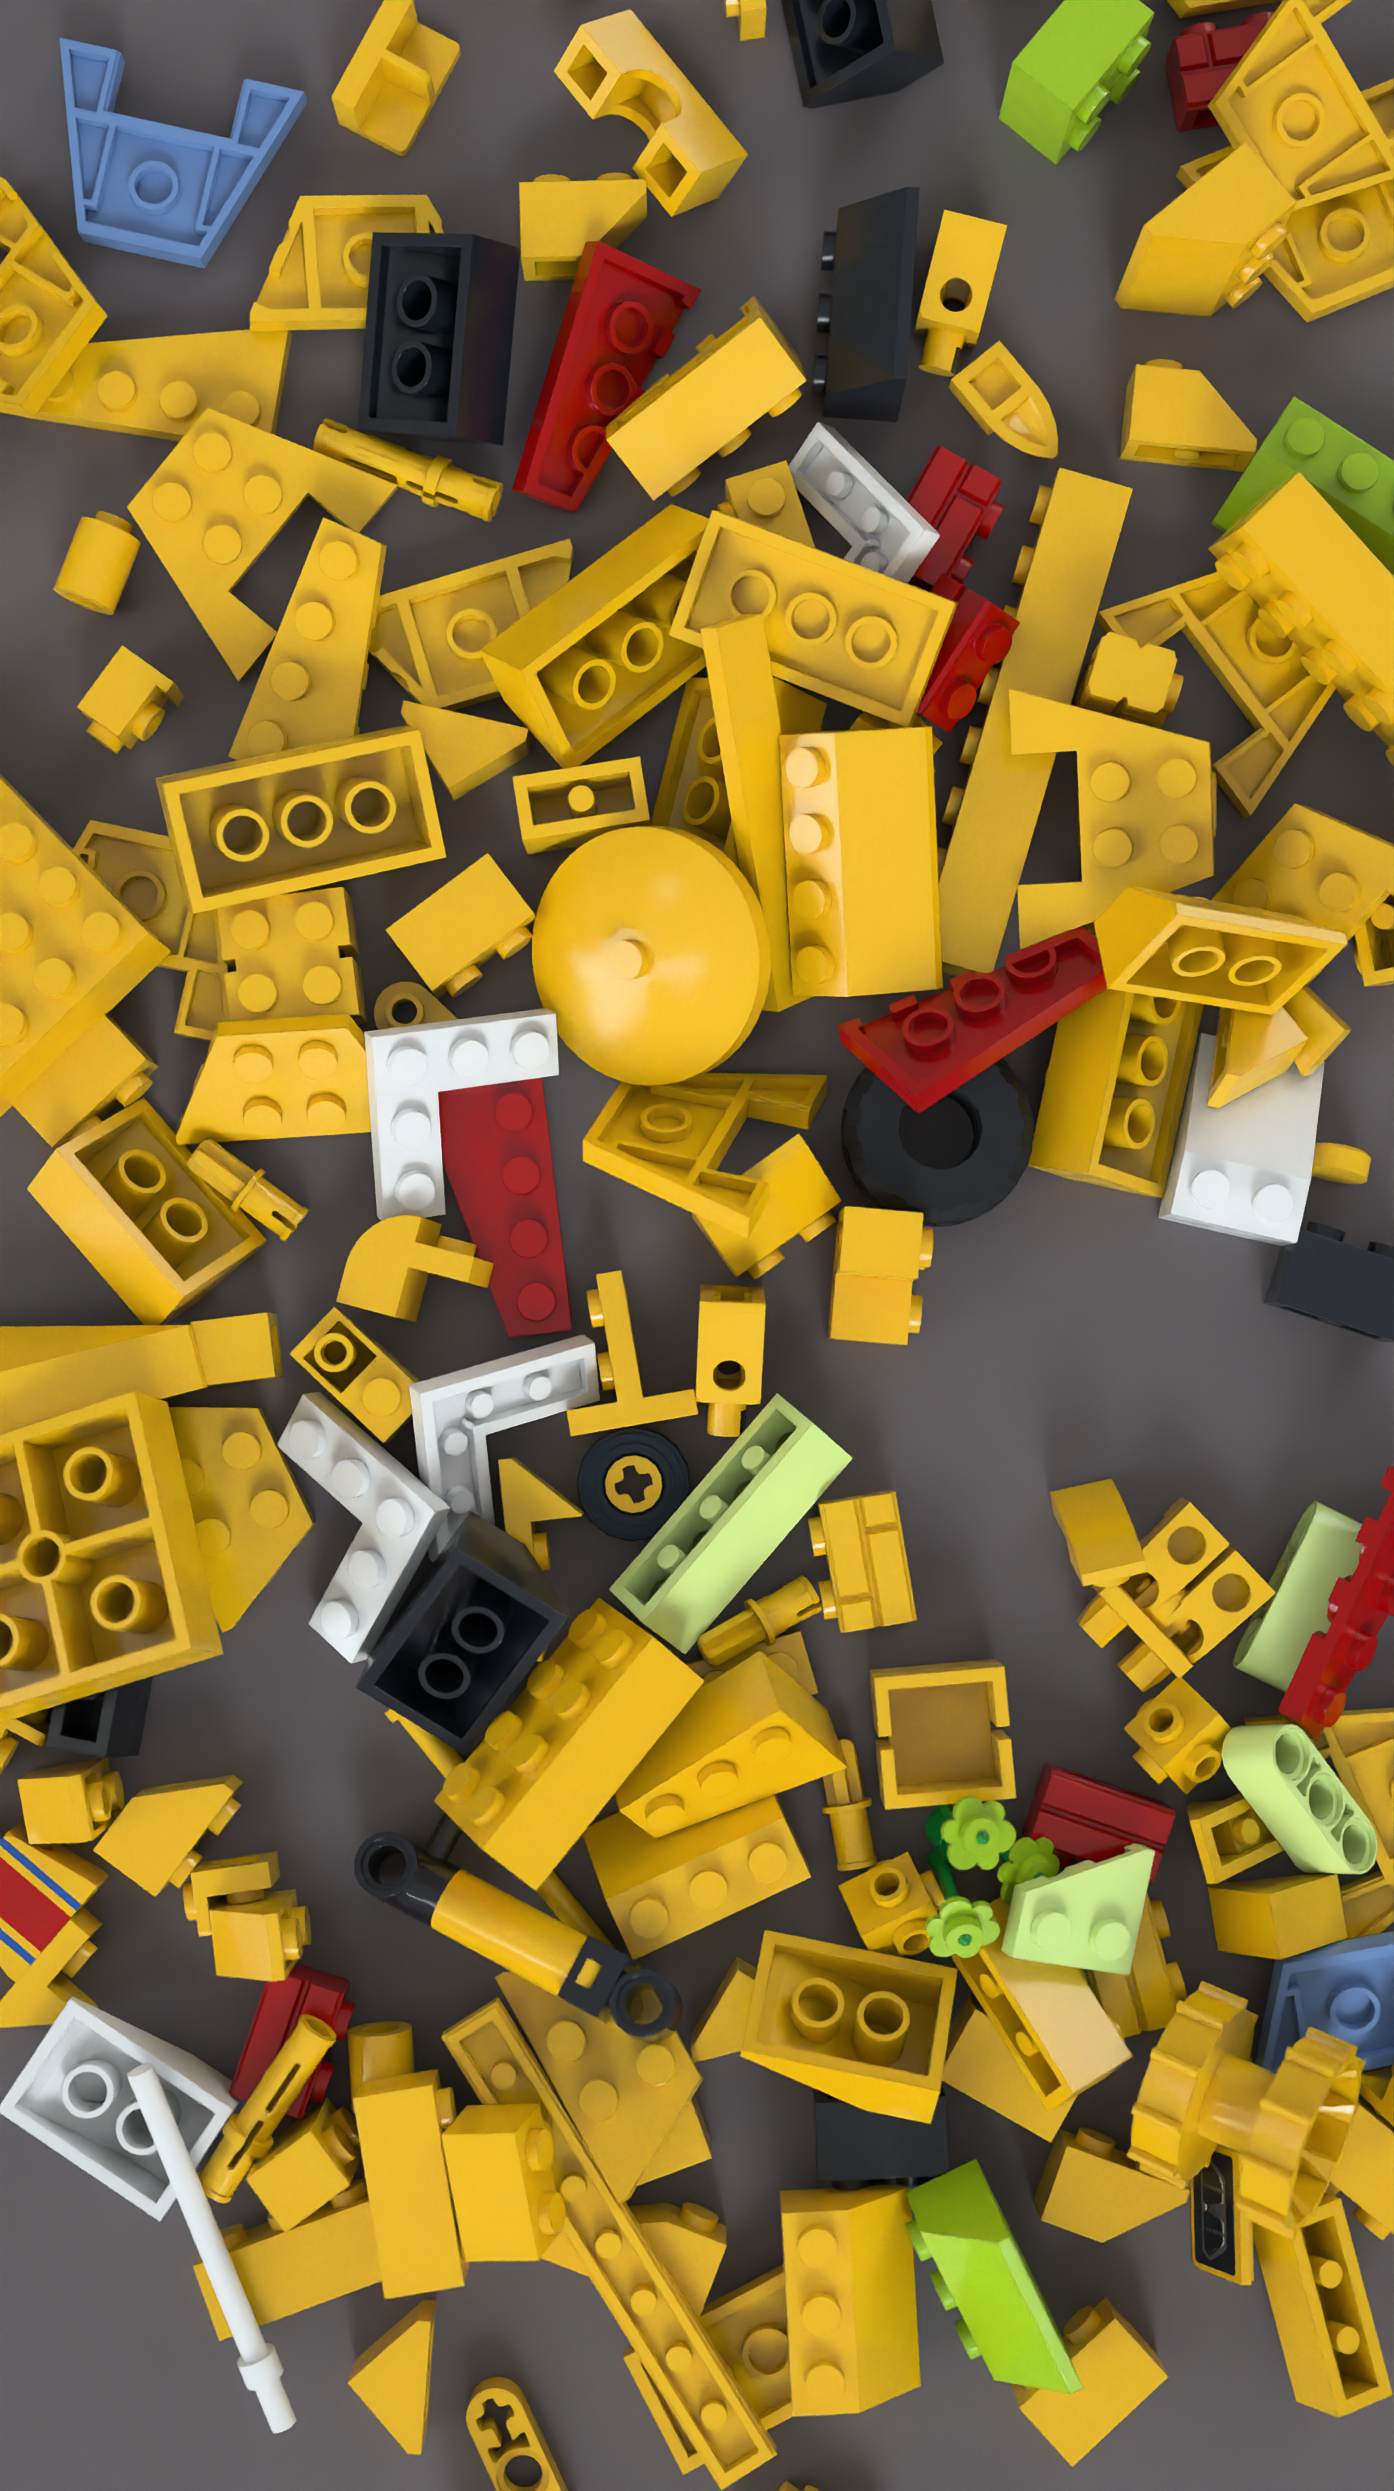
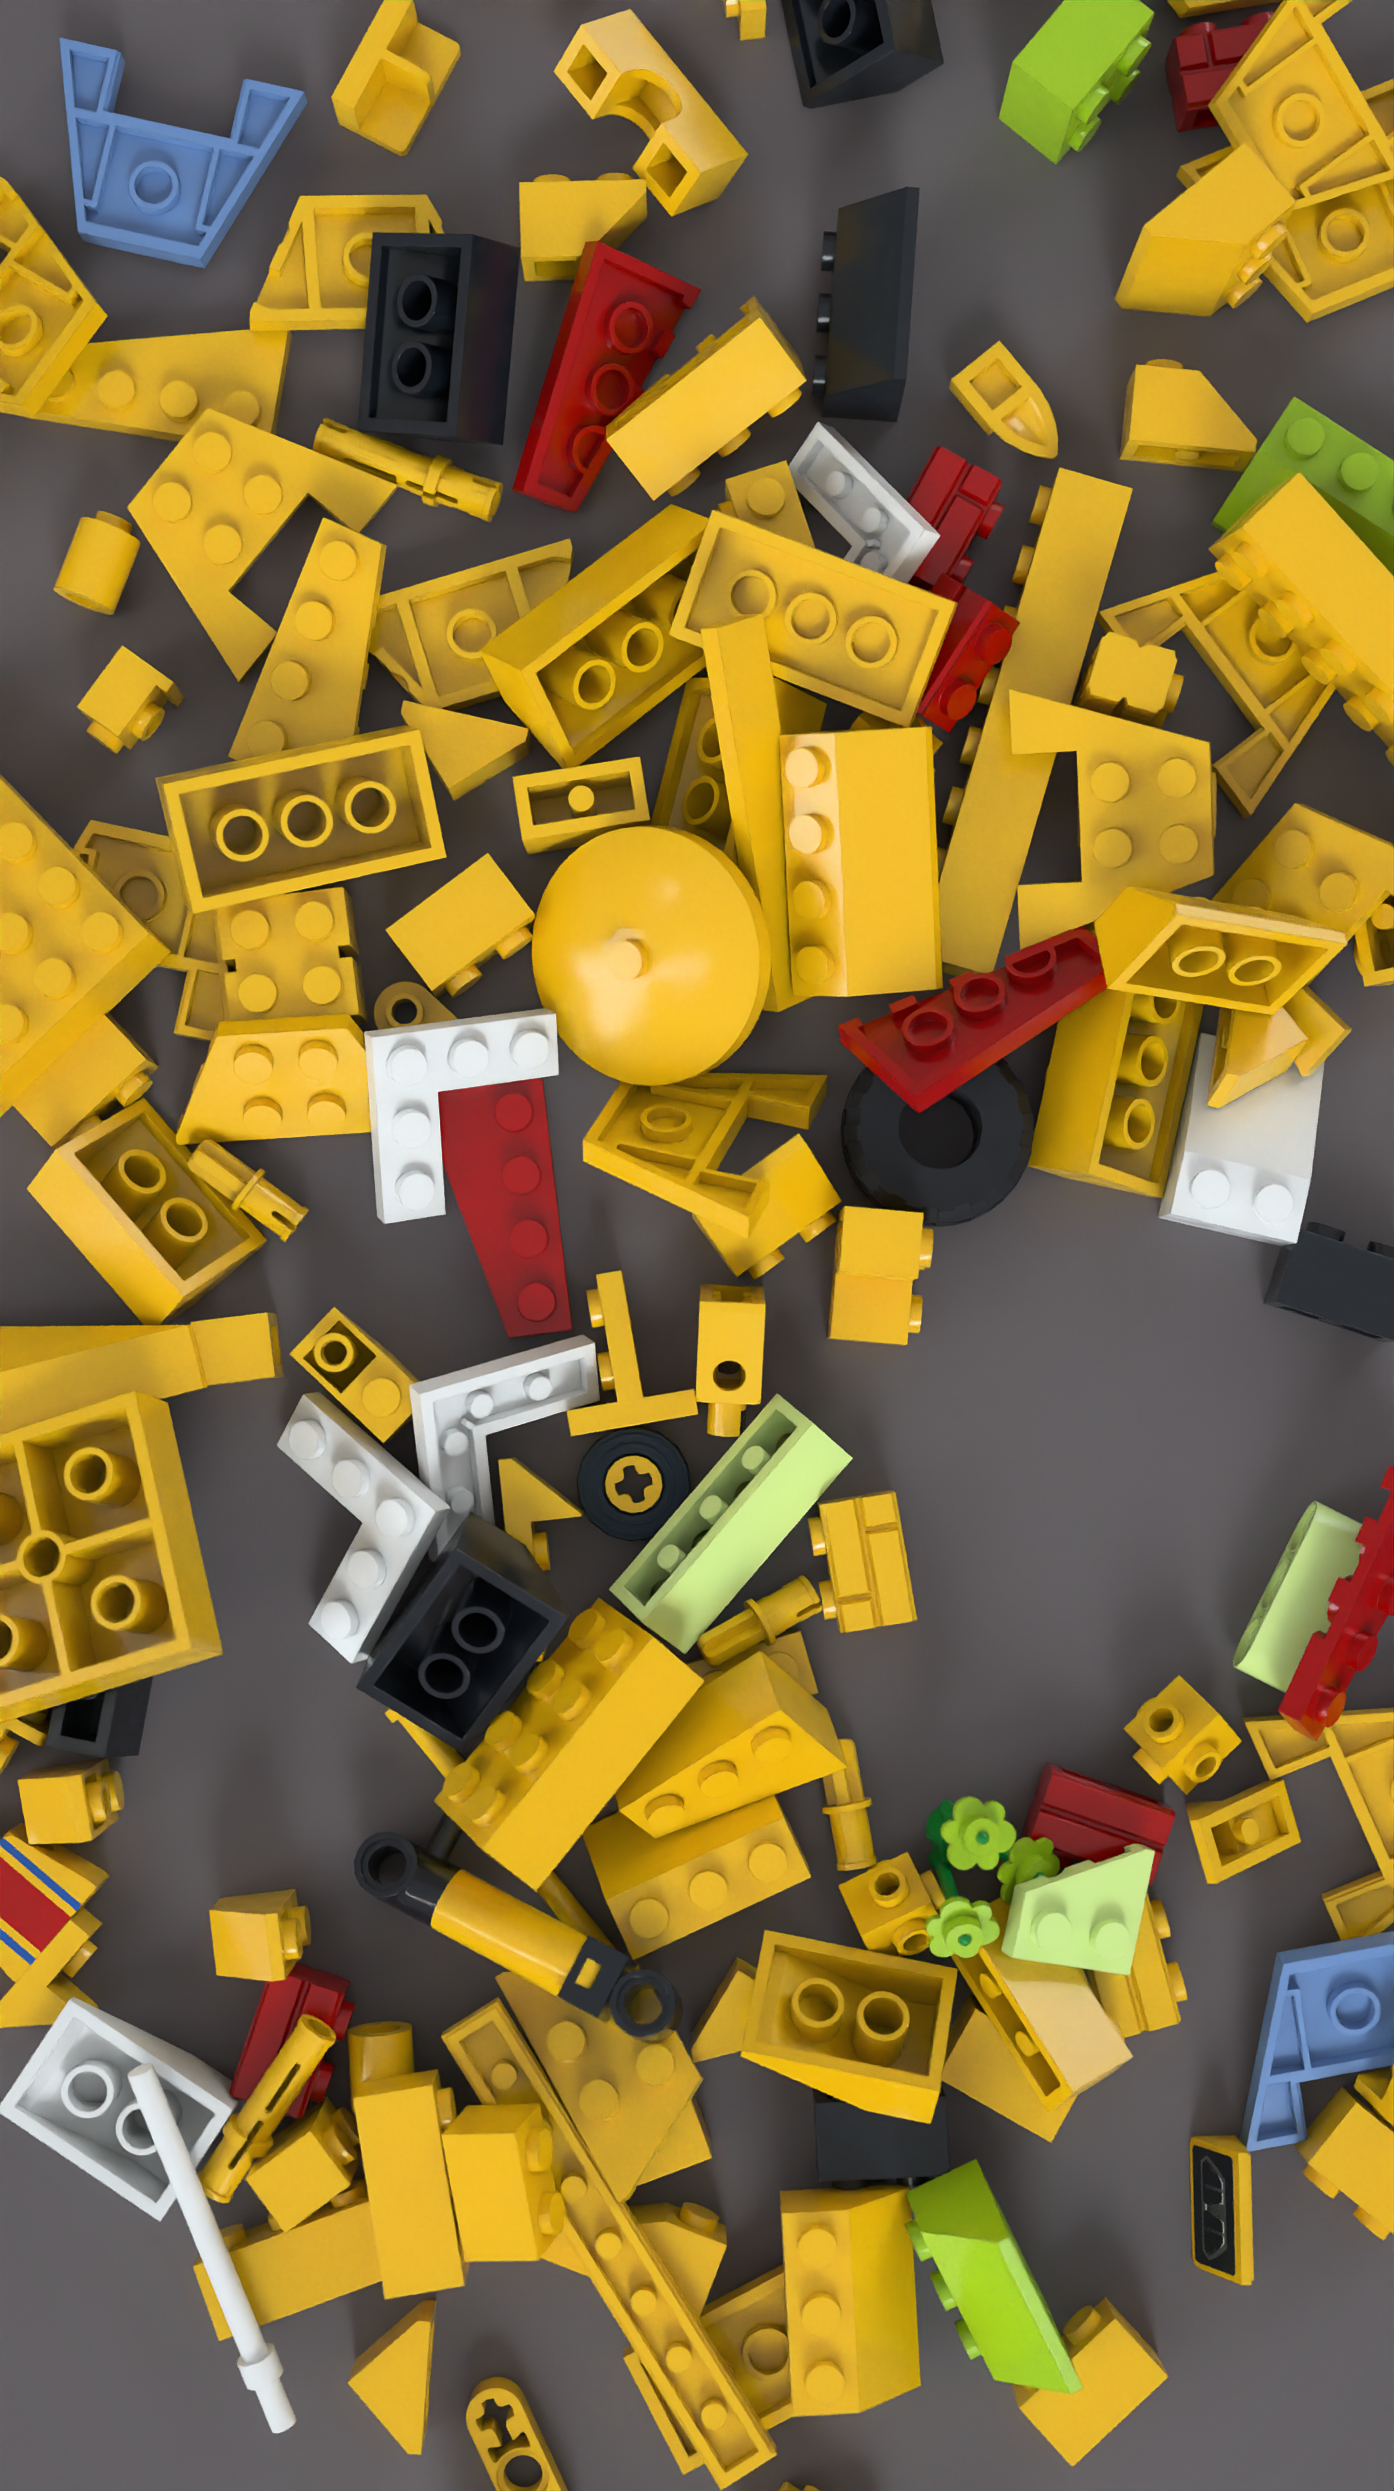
yellow slope [93,1775,243,1897] -> none
yellow wing [169,1407,316,1633] -> none
yellow bracket [183,1851,280,1937] -> none
yellow brick [336,1215,494,1322] -> none
yellow piece [869,1659,1016,1810] -> none
yellow torso [914,209,1007,377] -> none
yellow slope [1033,2127,1190,2243] -> none
yellow slope [1049,1478,1147,1587] -> none
yellow hips [1076,1497,1276,1692] -> none
yellow piece [1127,1981,1366,2240] -> none
yellow slope [1208,1873,1348,1960] -> none
yellowish green beam [1222,1724,1378,1874] -> none
yellow brick [1252,2194,1393,2418] -> none
yellow tile [1311,1143,1371,1184] -> none

